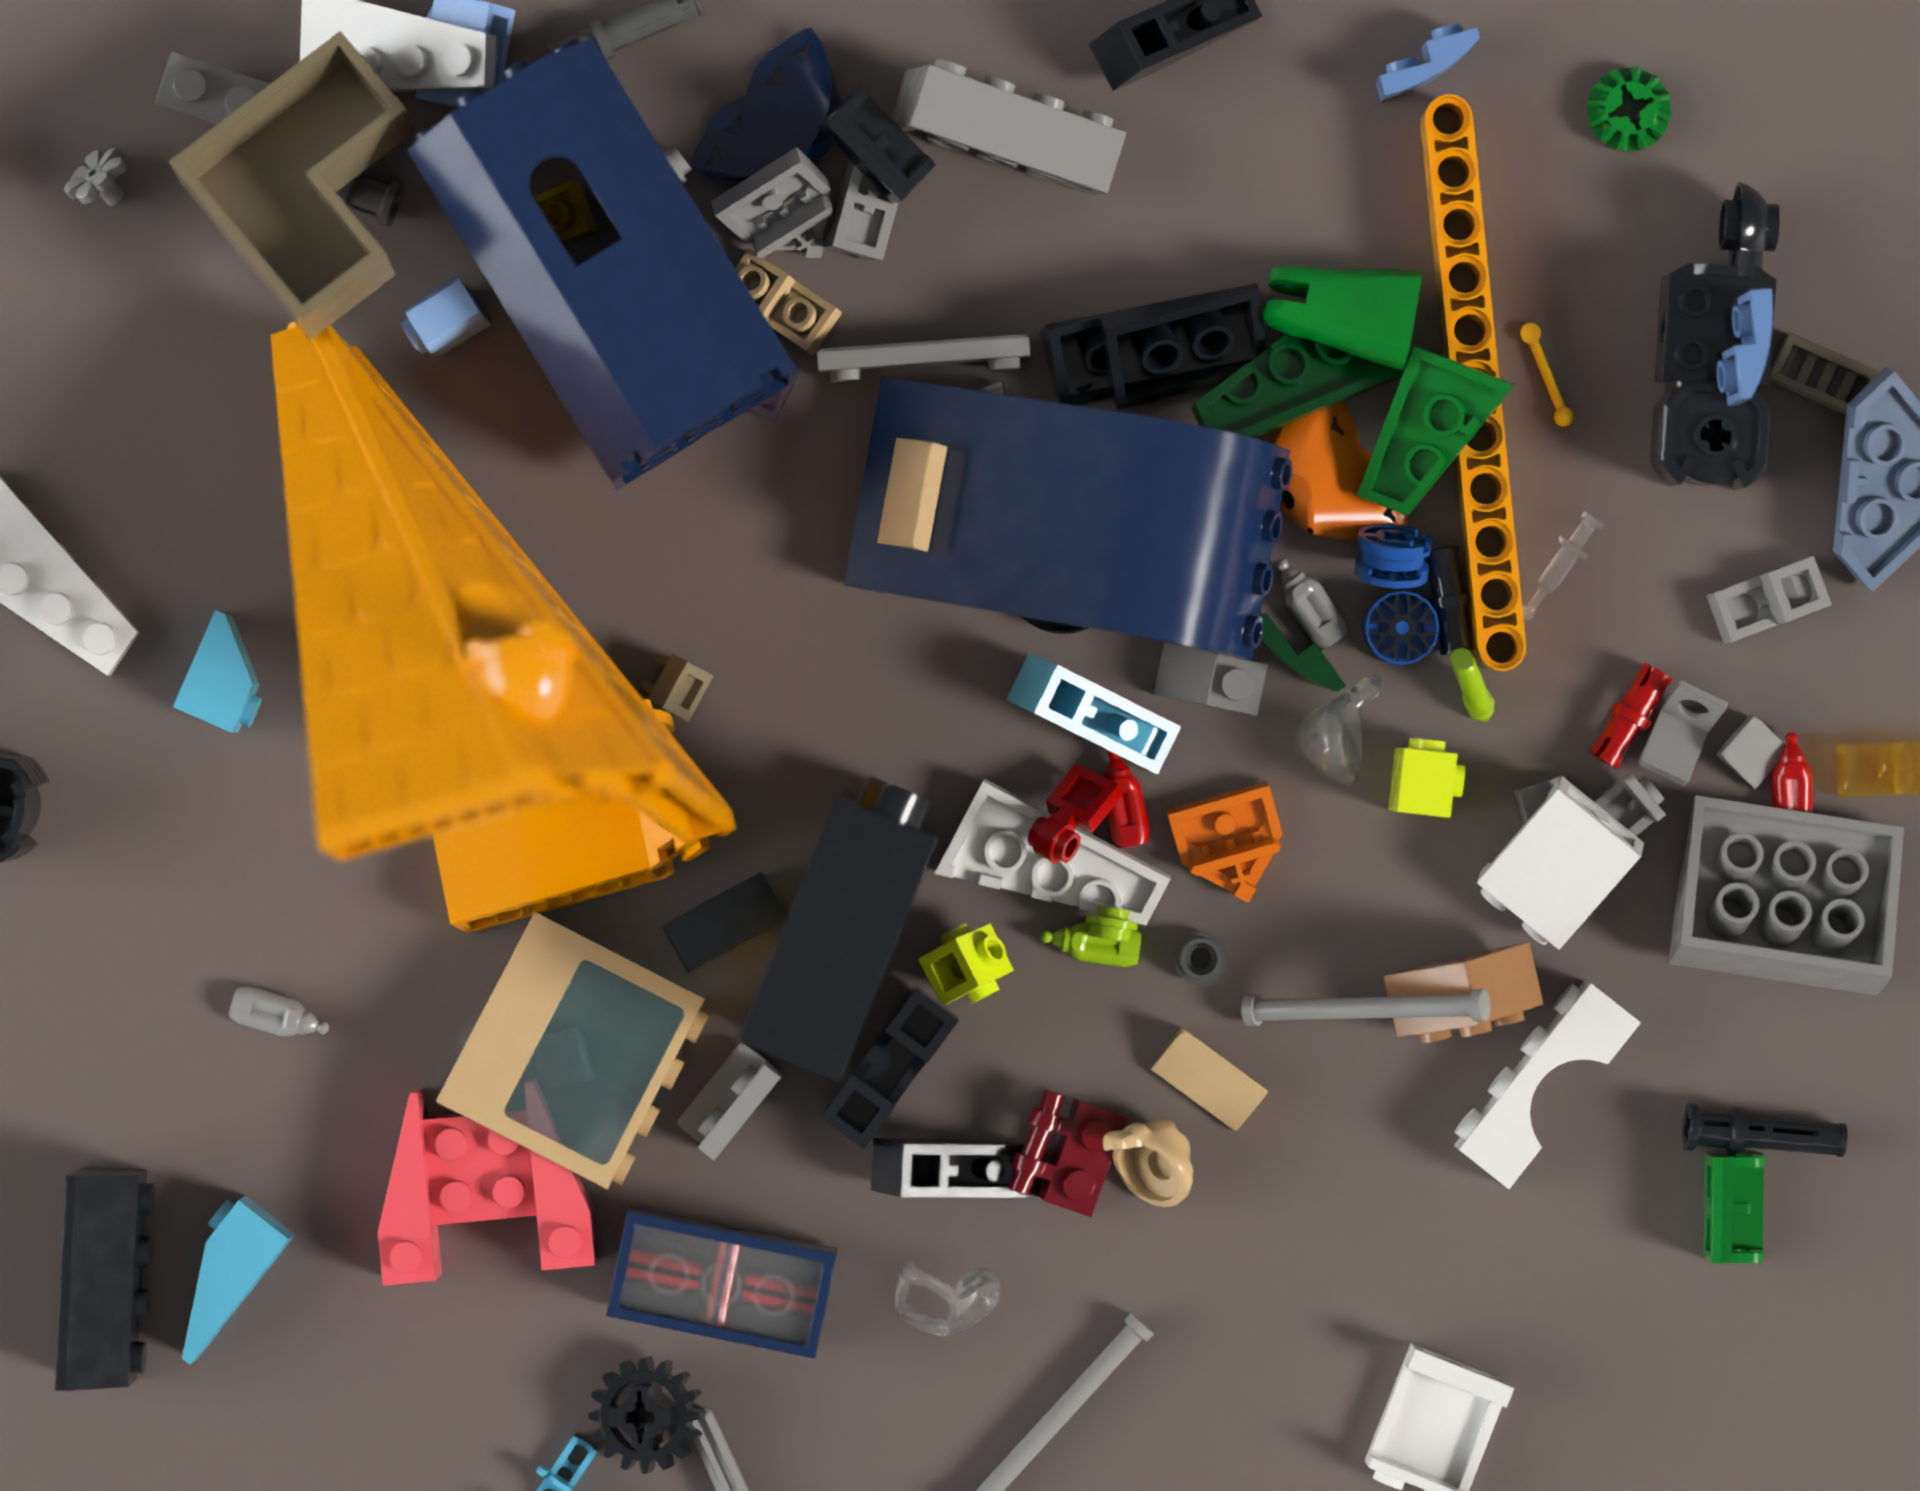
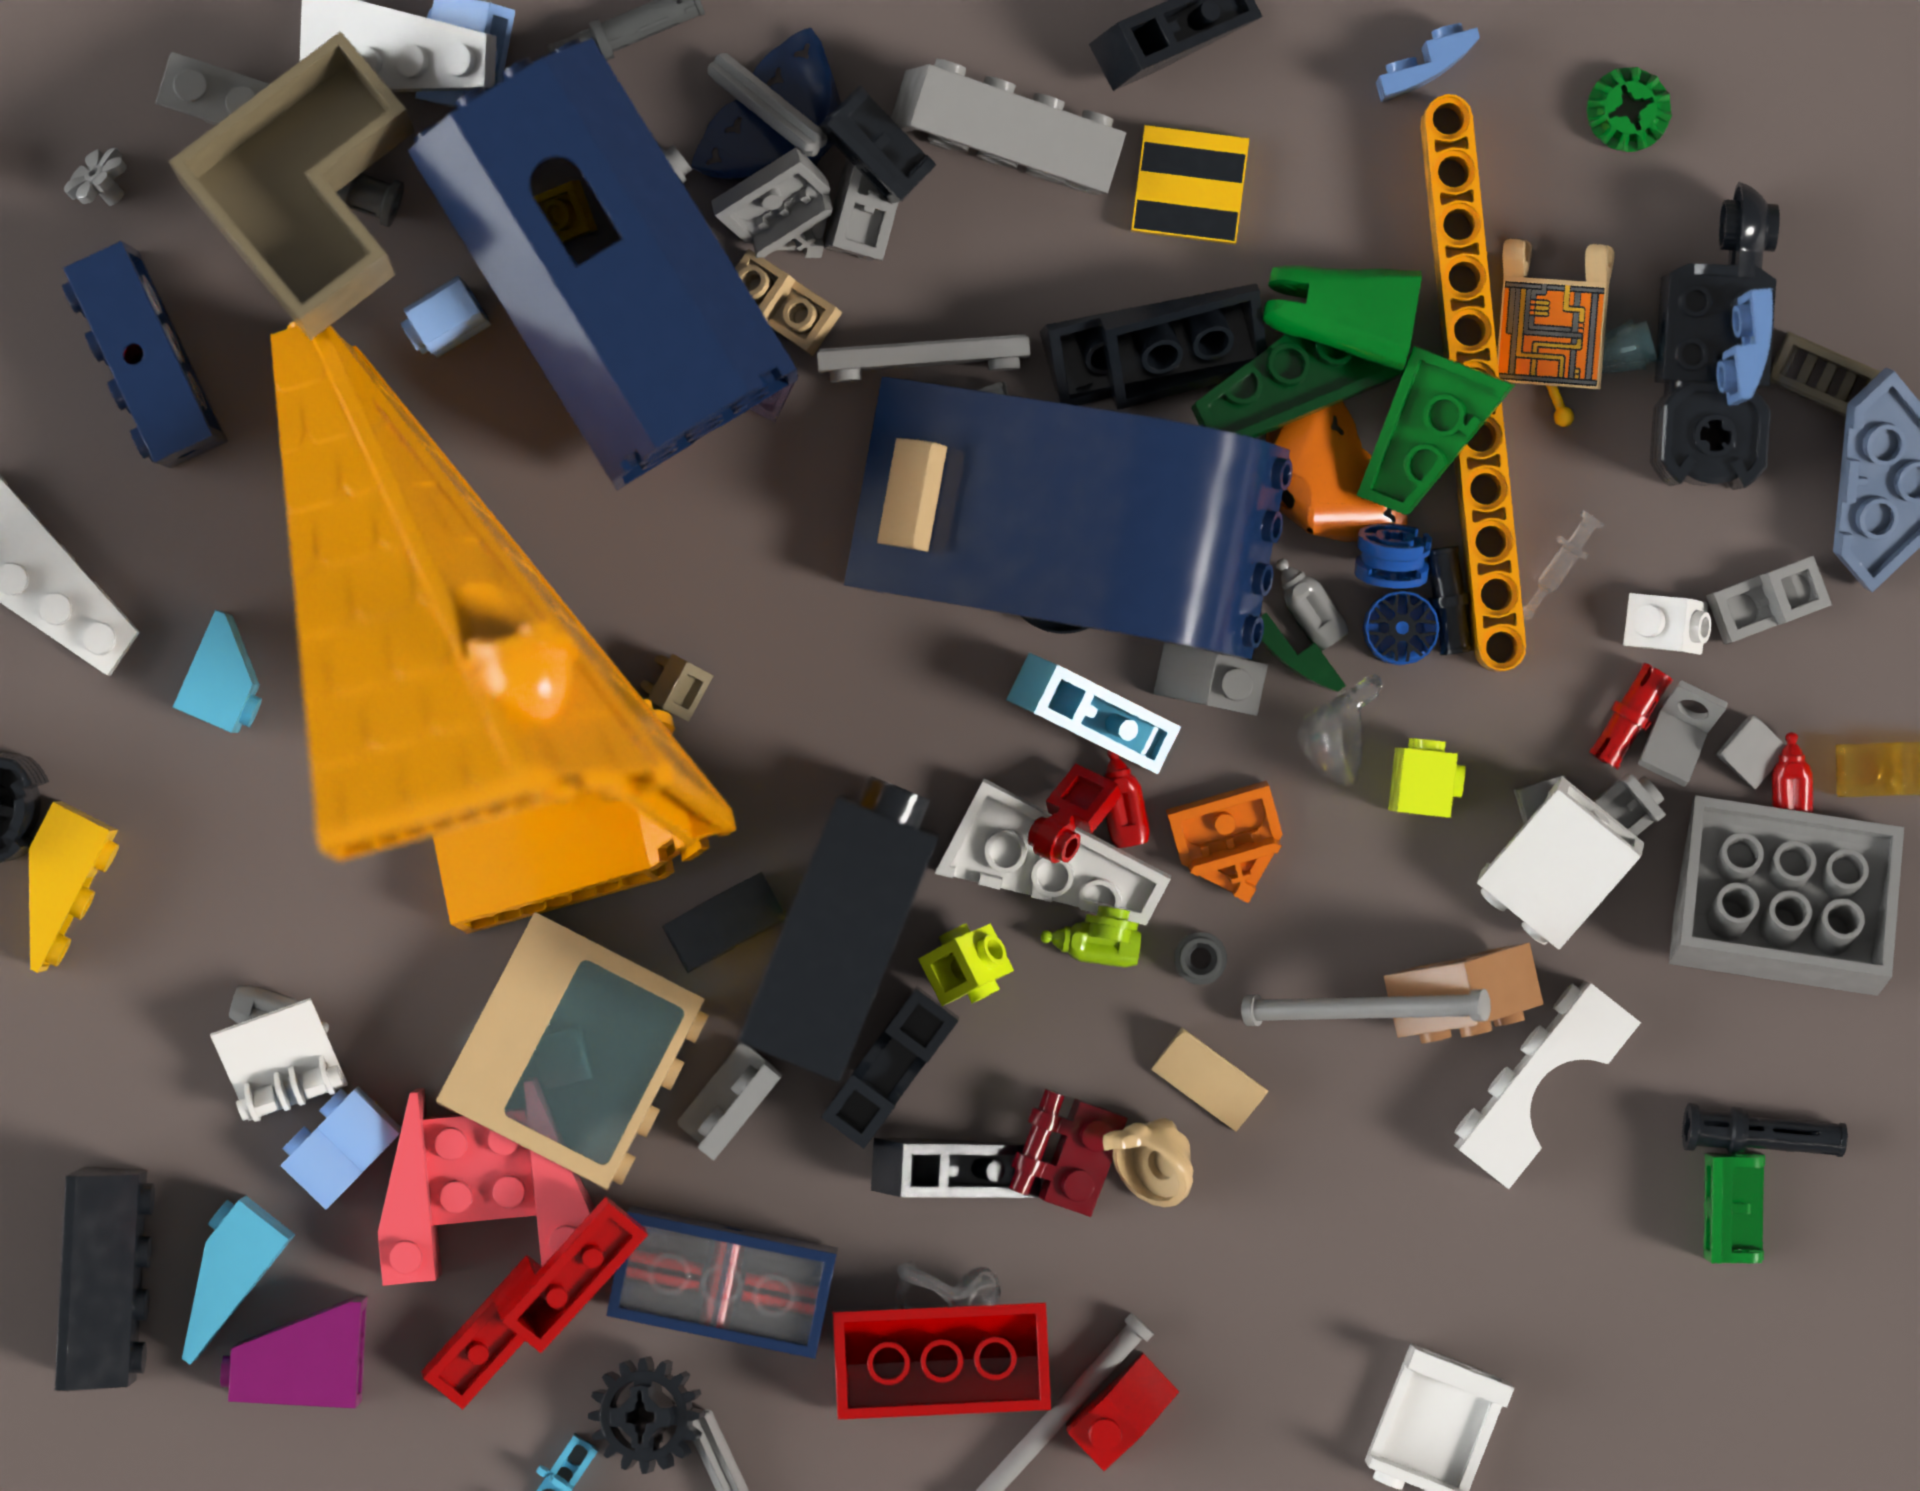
lime piece [1450,648,1495,722] -> none
none -> yellow slope [29,801,119,973]
none -> dark blue brick [62,241,228,468]
none -> white hinge [210,998,348,1122]
none -> magenta slope [220,1296,367,1409]
none -> light blue brick [280,1086,402,1210]
none -> red bracket [421,1196,648,1410]
none -> light grey axle [707,53,827,157]
none -> red slope [833,1302,1051,1420]
none -> red slope [1066,1353,1179,1471]
none -> tile [1131,125,1250,245]
none -> flag [1497,239,1615,389]
none -> clear light blue cone [1602,319,1658,373]
none -> white bracket [1623,593,1711,655]

